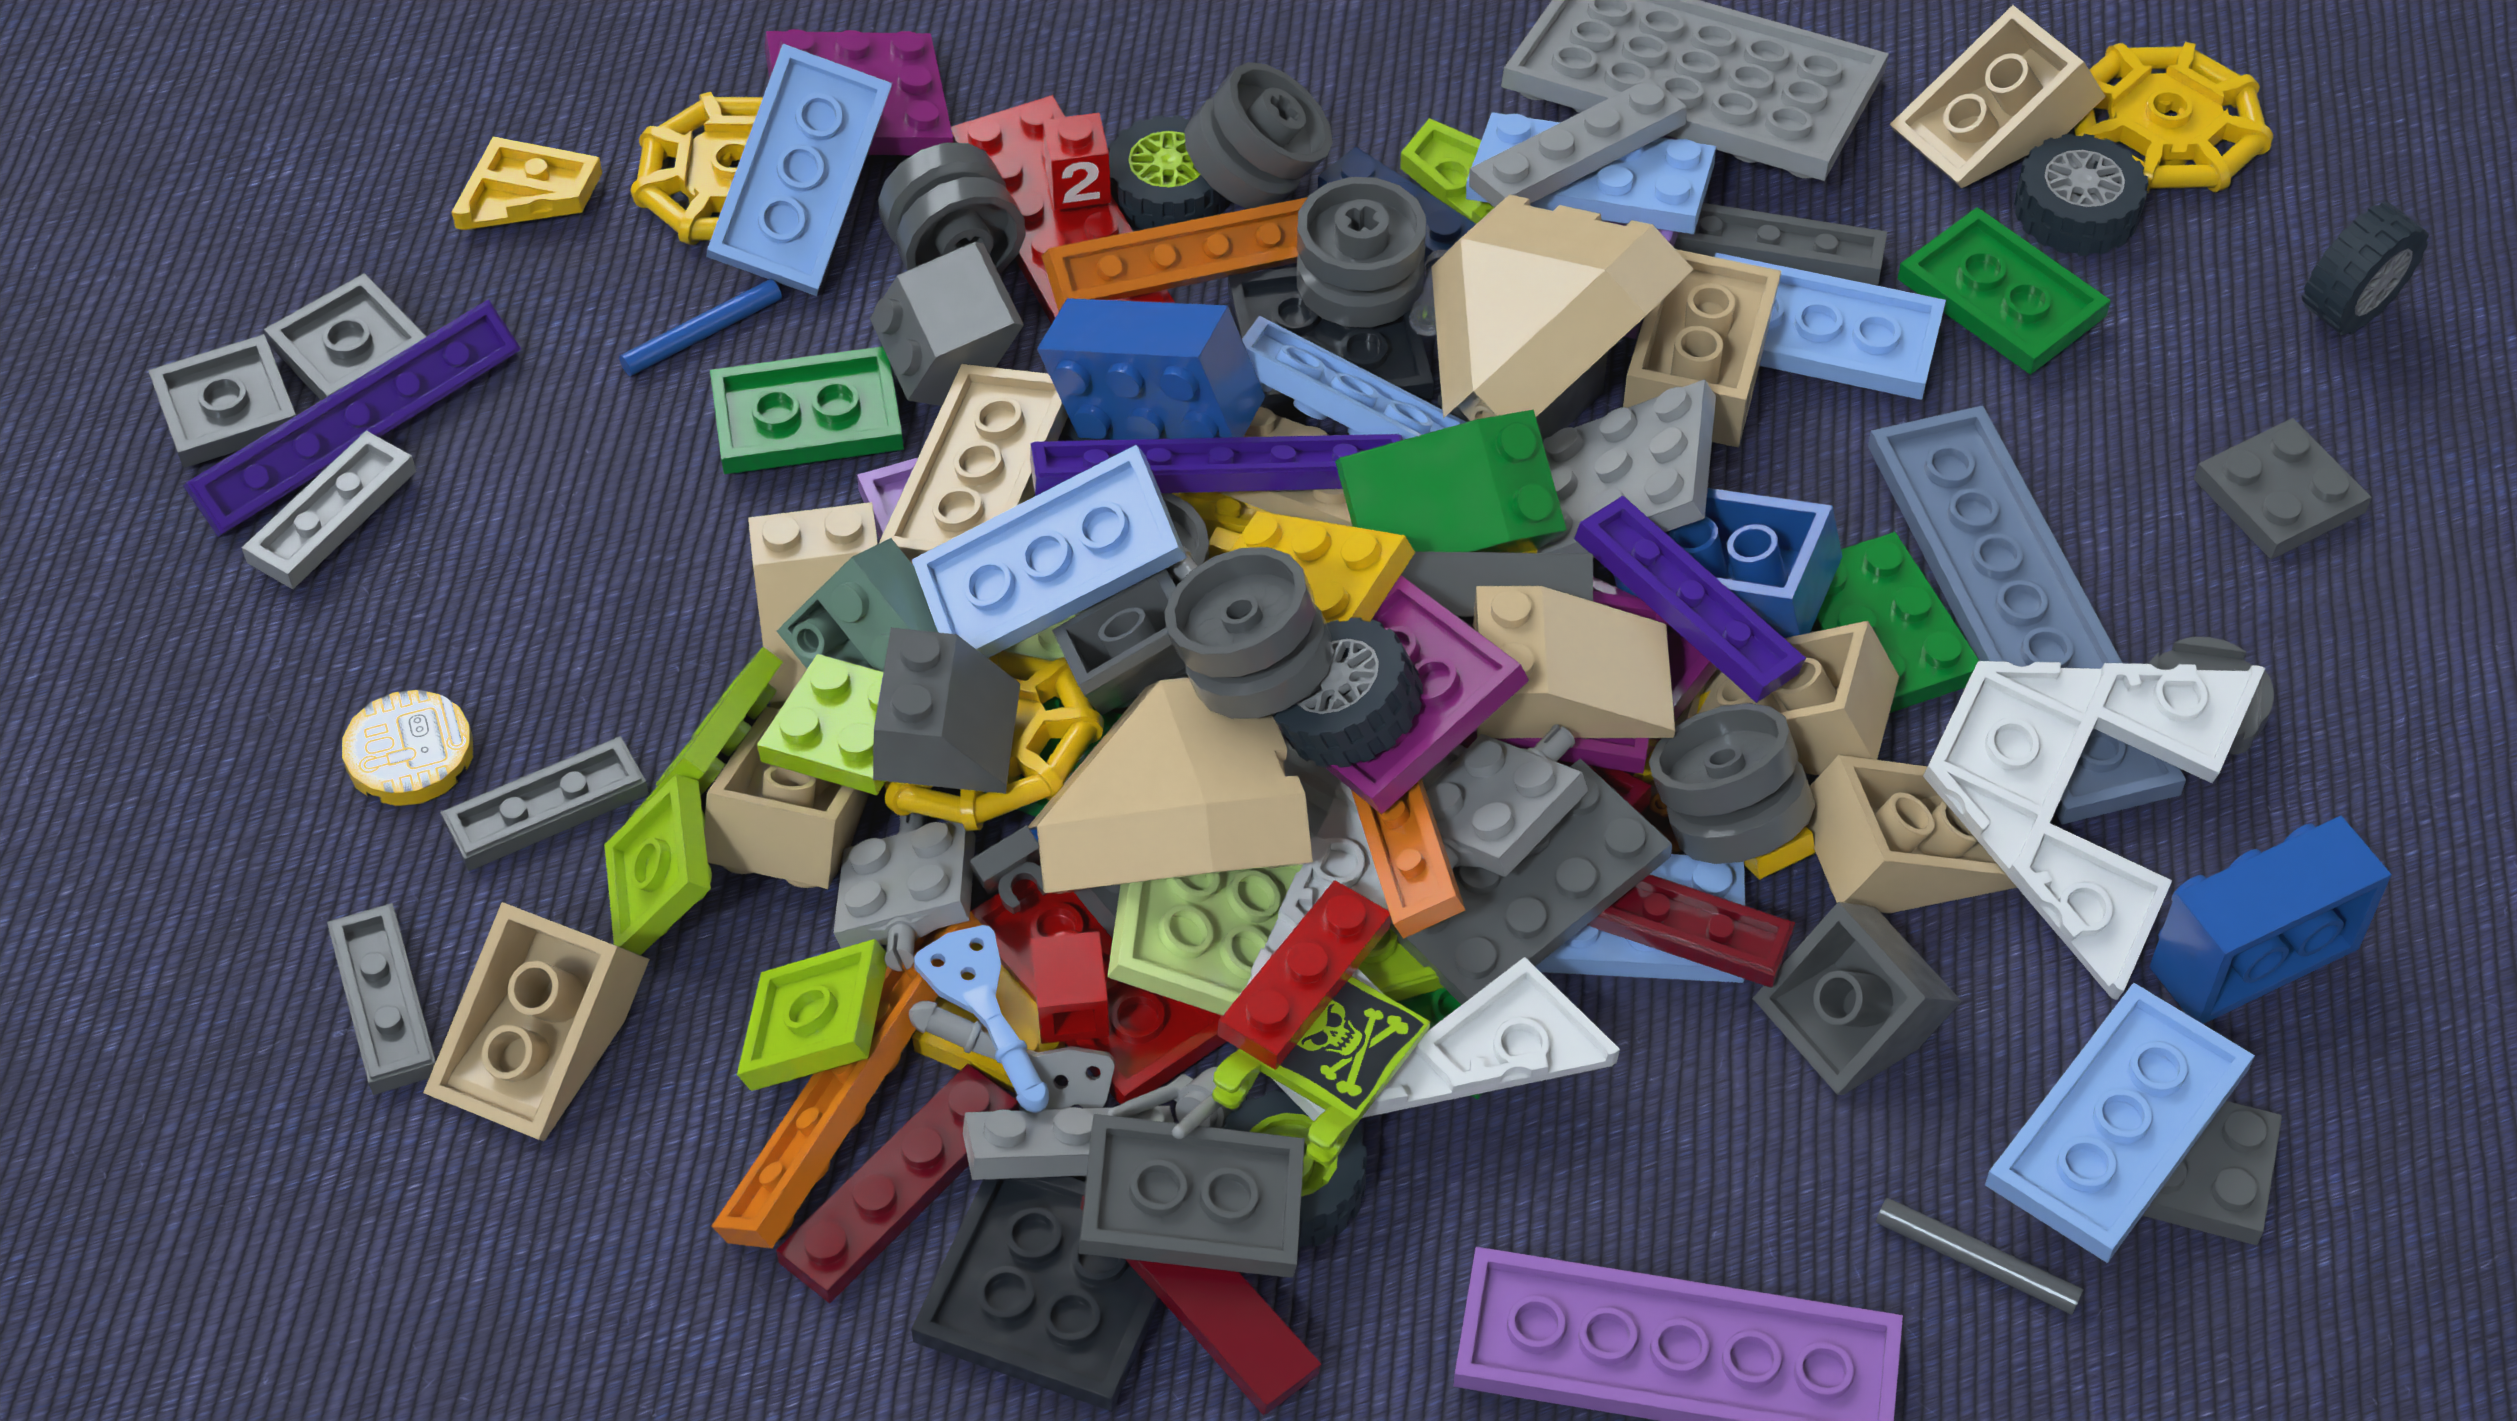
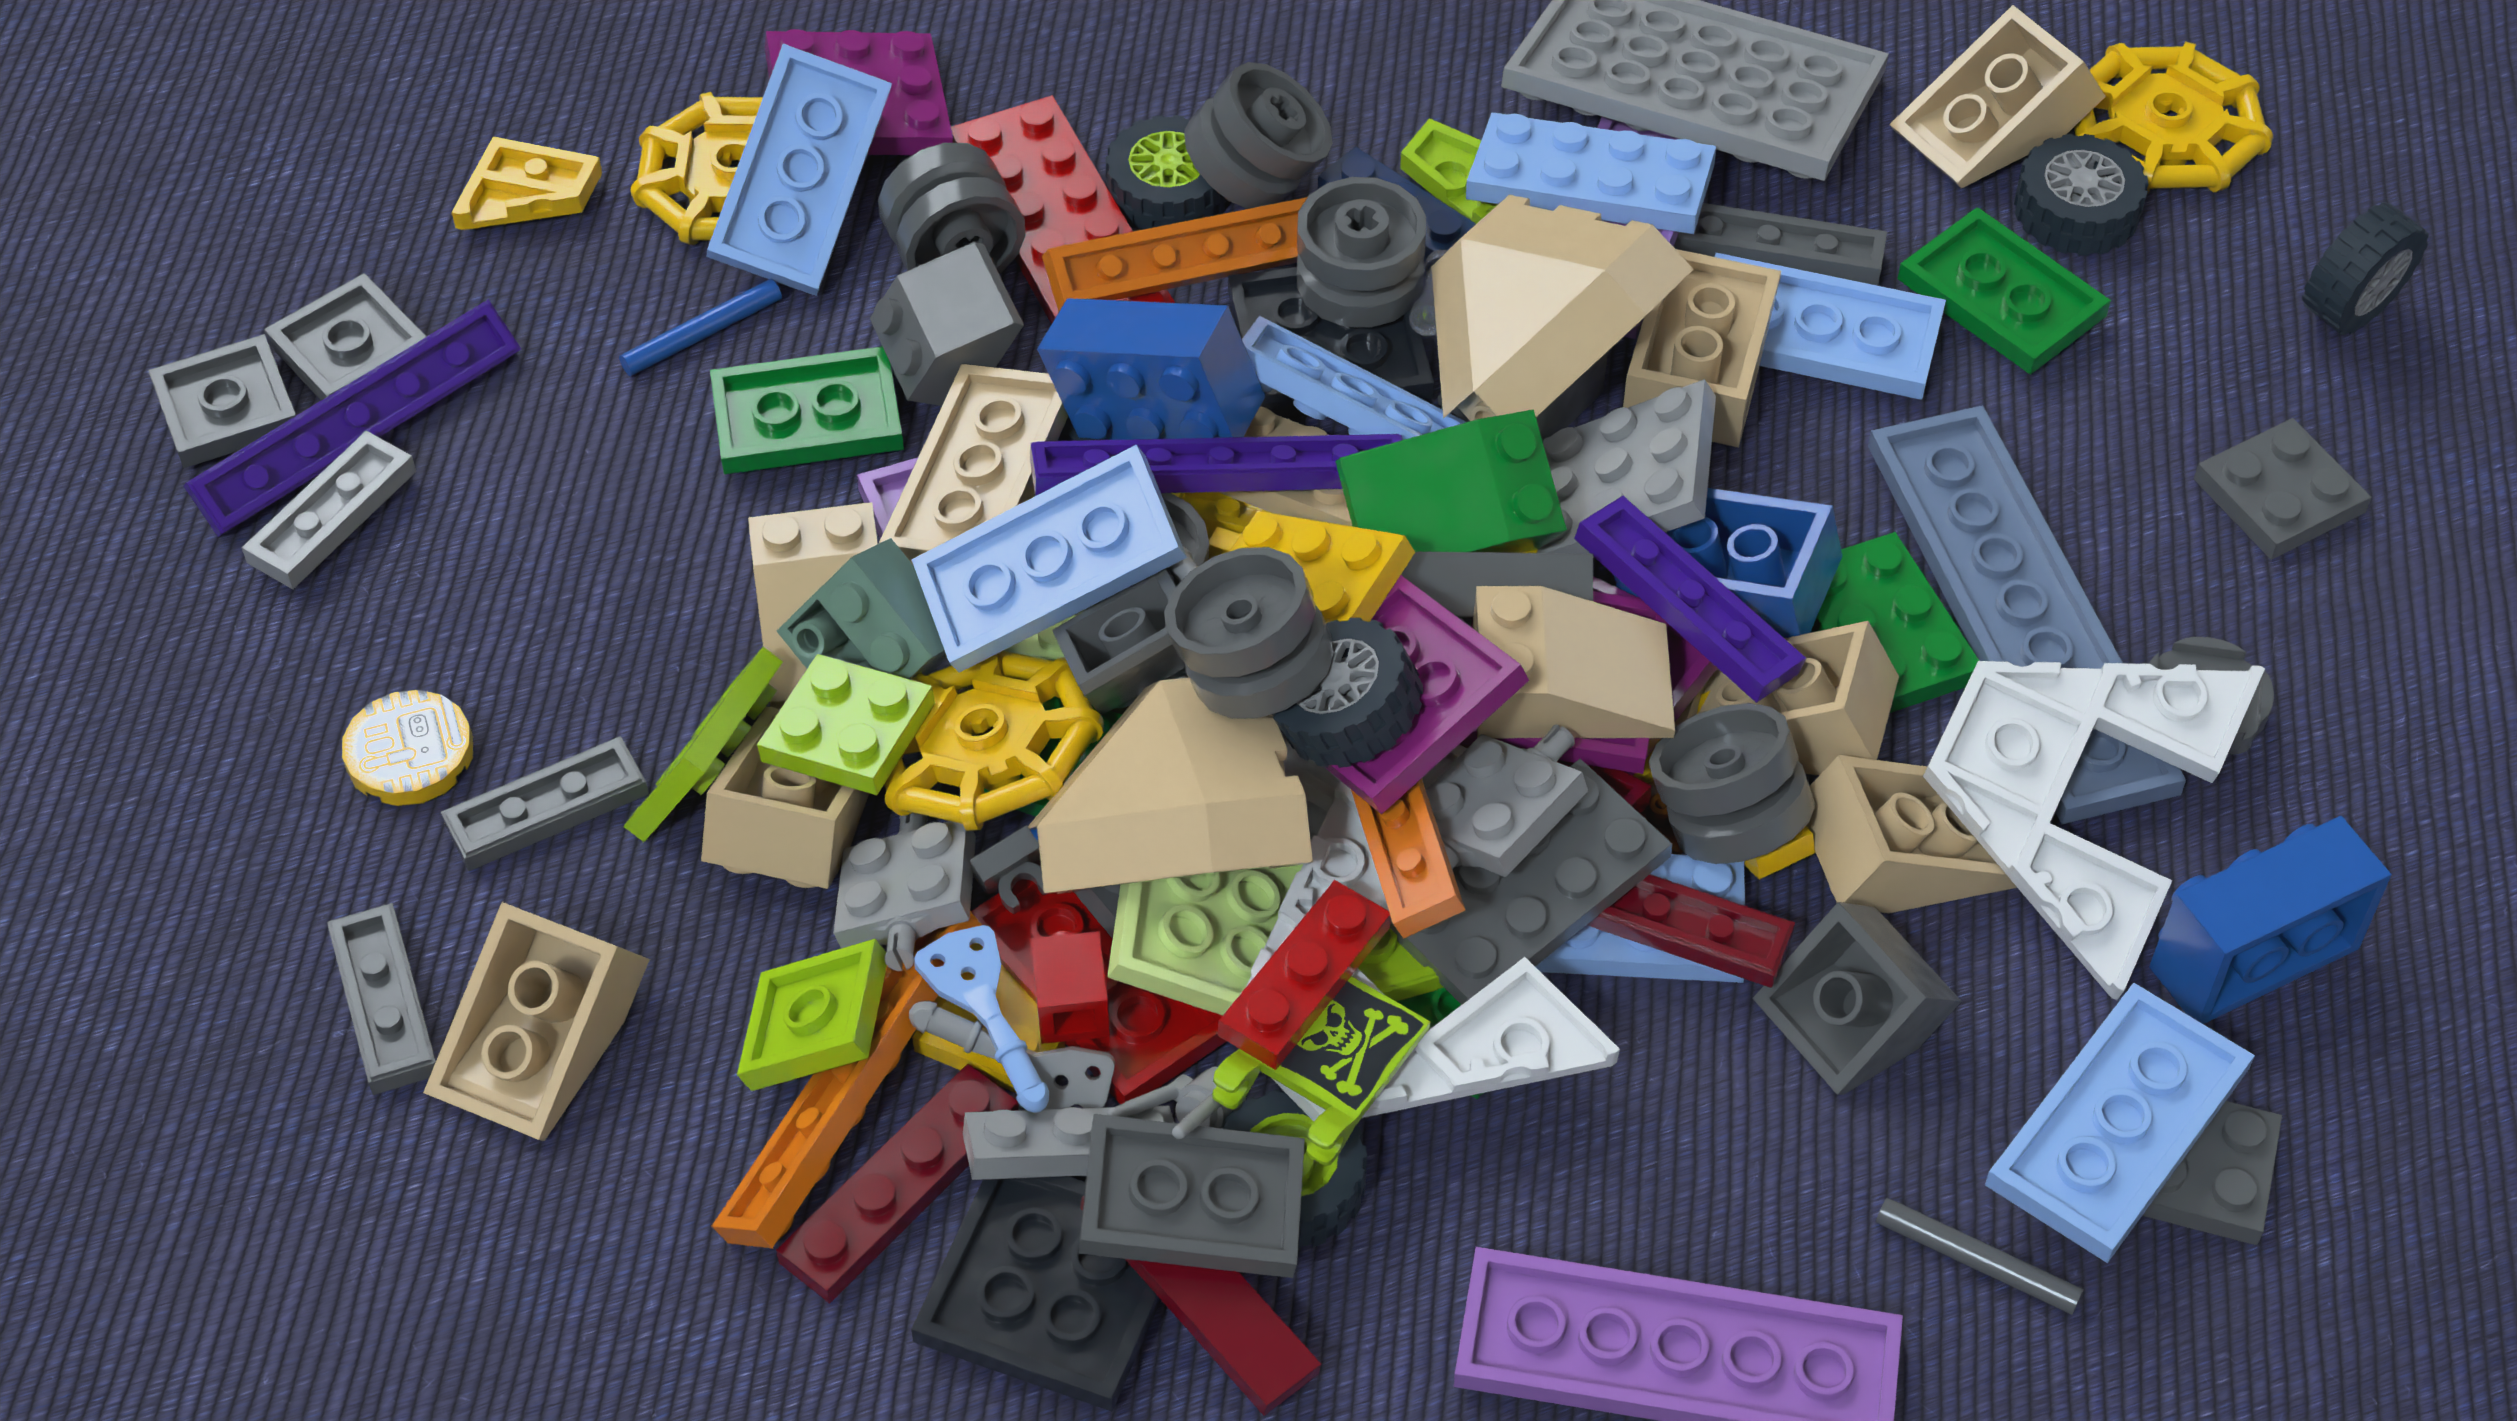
lime plate [604,774,712,955] -> none
dark grey slope [873,627,1020,794] -> none
red brick [1042,113,1111,210] -> none
light grey plate [1469,78,1687,208] -> none

